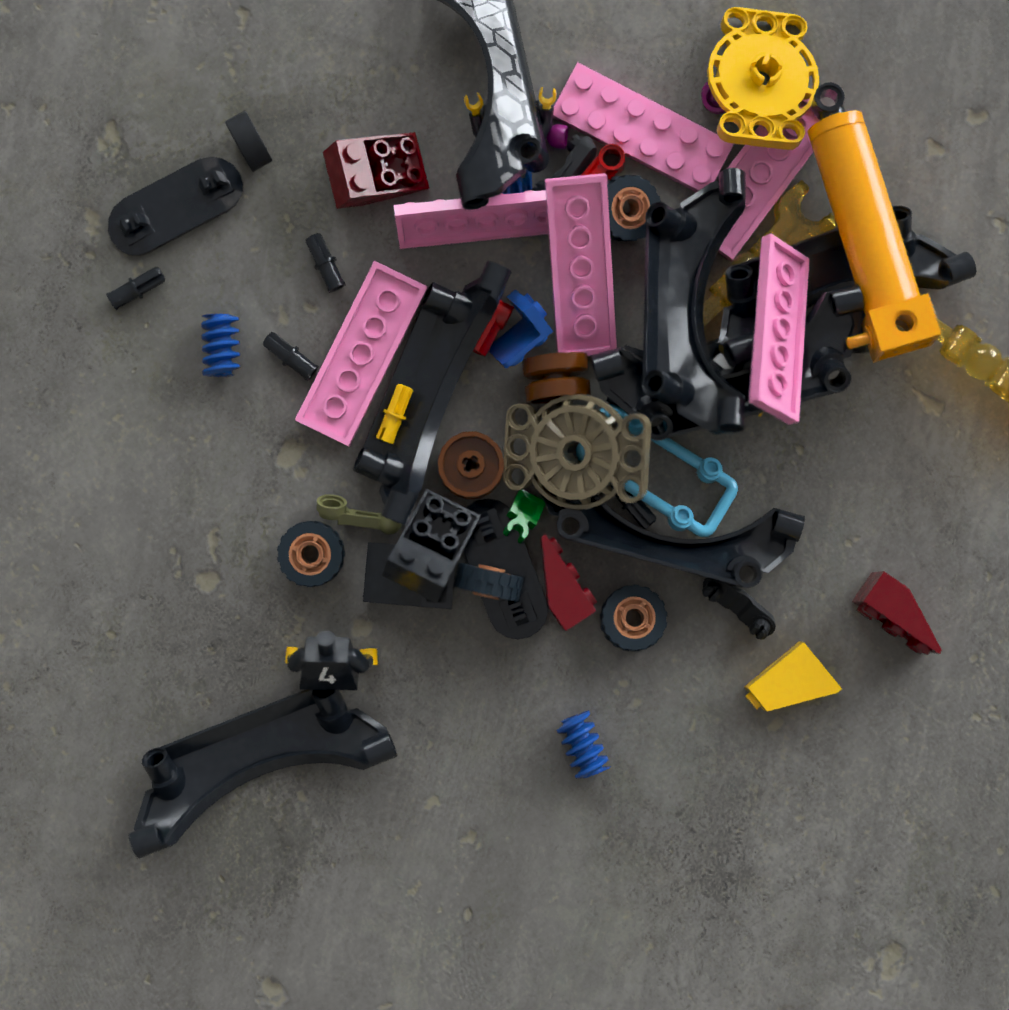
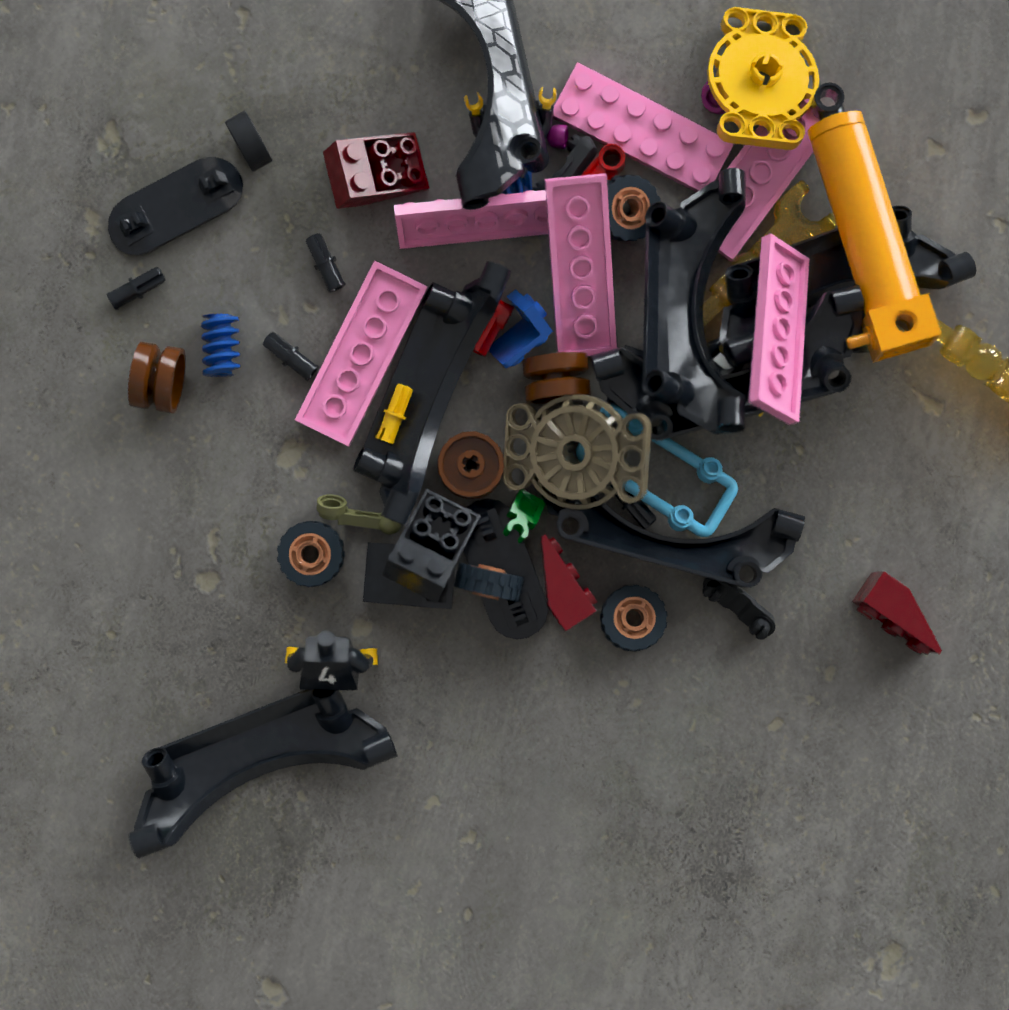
blue piece [556,710,610,779] -> none
yellow slope [744,642,842,711] -> none
none -> reddish brown wheel [128,342,186,414]

